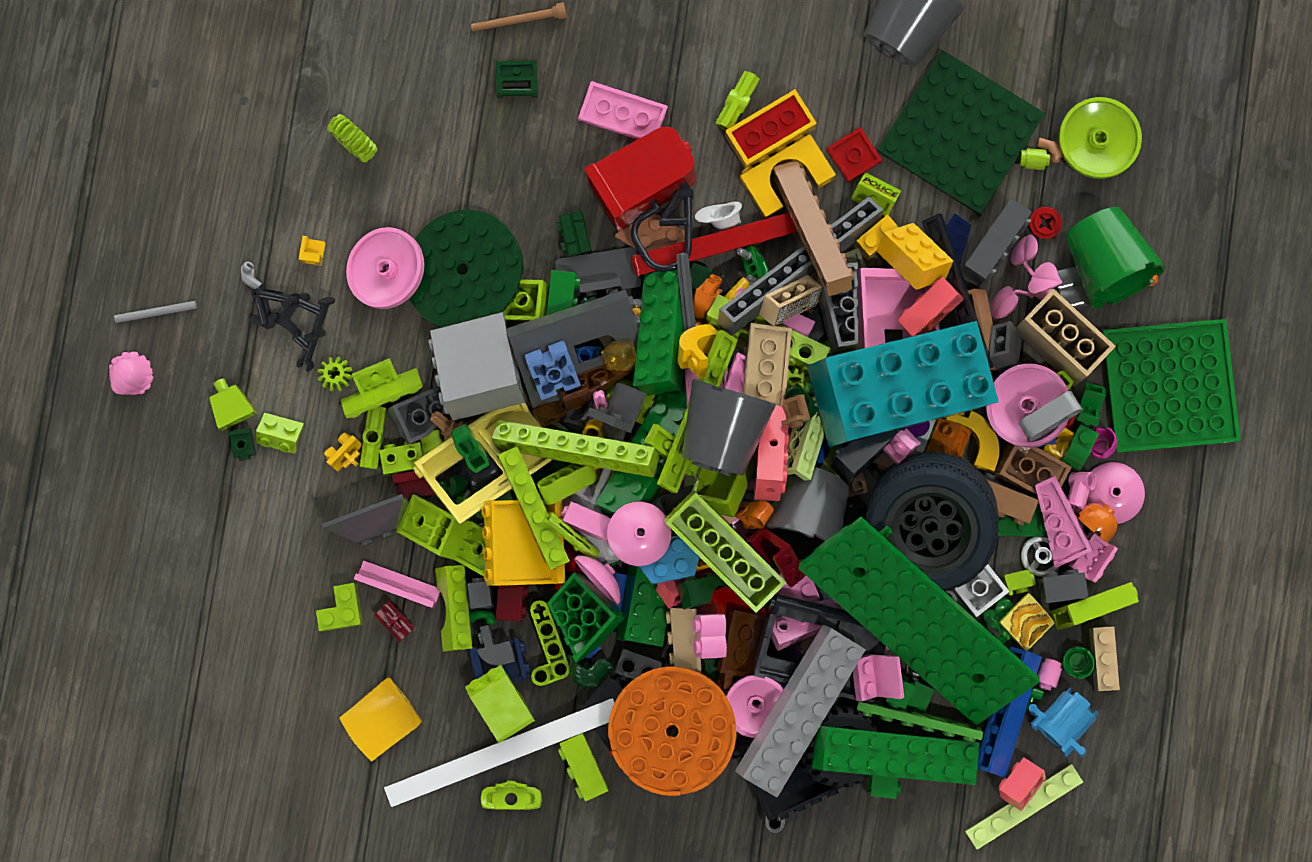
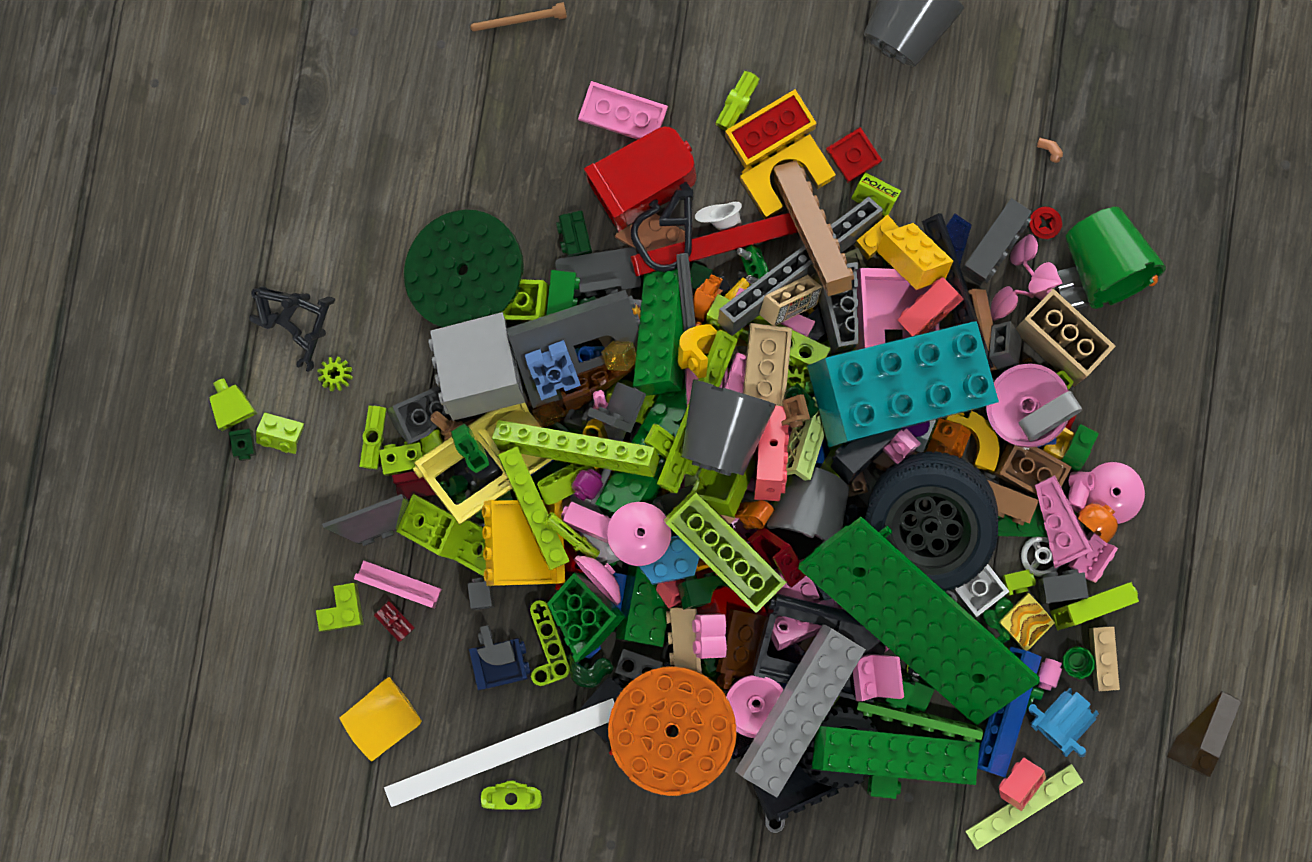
bright pink hair [109,352,154,395] -> none
light grey bar [114,301,197,323] -> none
light grey arm [241,261,263,289] -> none
yellow panel [299,236,326,266] -> none
yellow hips [324,432,363,472] -> none
lime gear [327,114,377,162] -> none
lime bracket [341,358,423,418] -> none
bright pink dish [346,227,424,309] -> none
lime arch [435,565,472,652] -> none
lime slope [465,665,535,743] -> none
green arm [469,609,496,625] -> none
dark green plate [496,60,538,99] -> none
dark red brick [496,585,529,622] -> none
lime brick [558,733,609,802] -> none
dark green plate [877,50,1045,216] -> none
lime brick [1019,148,1050,170] -> none
lime dish [1058,97,1142,179] -> none
green brick [1075,382,1106,426] -> none
dark pink hair [1090,427,1117,459] -> none
green plate [1102,319,1241,453] -> none
none -> magenta head [572,468,603,501]
none -> dark brown wedge [1167,691,1241,777]

